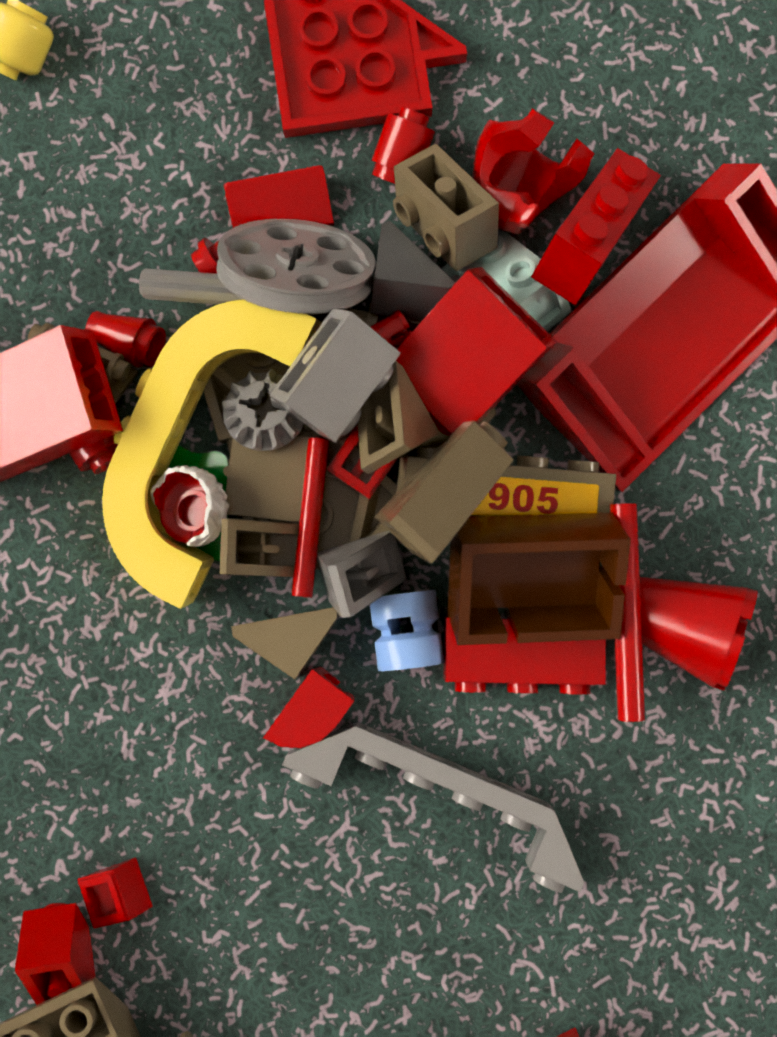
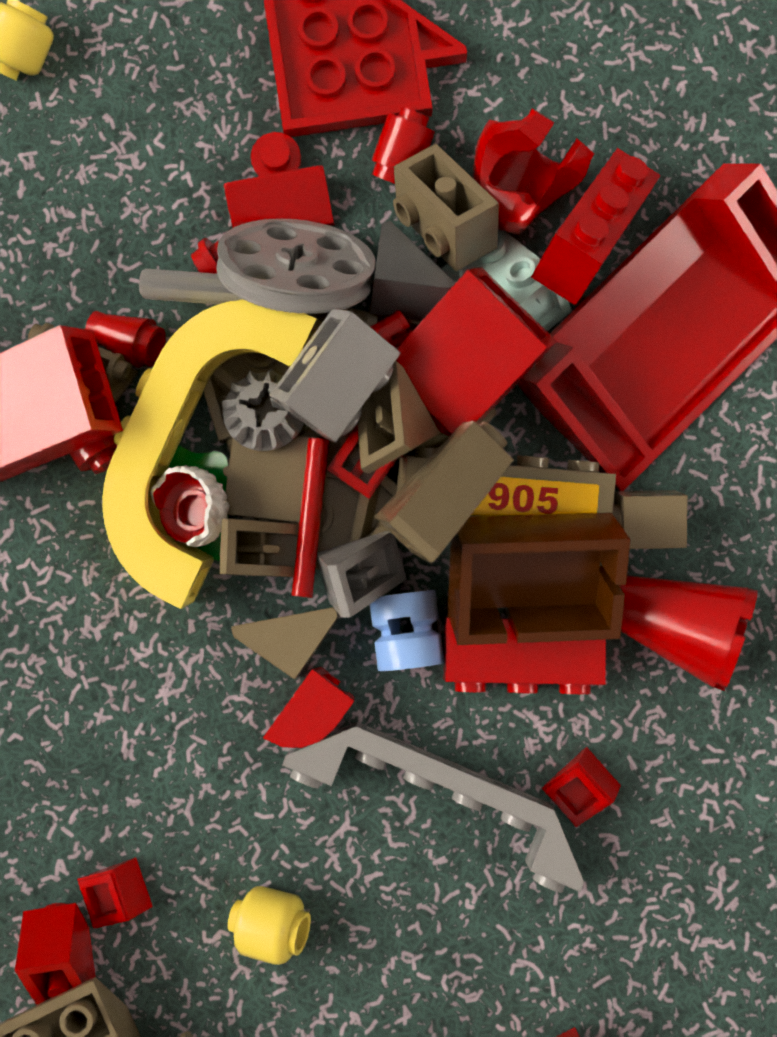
red piece [610,503,645,722] -> none
none -> light yellow head [228,886,311,965]
none -> red plate [251,132,301,176]
none -> red slope [542,747,621,827]
none -> dark tan brick [613,490,688,549]

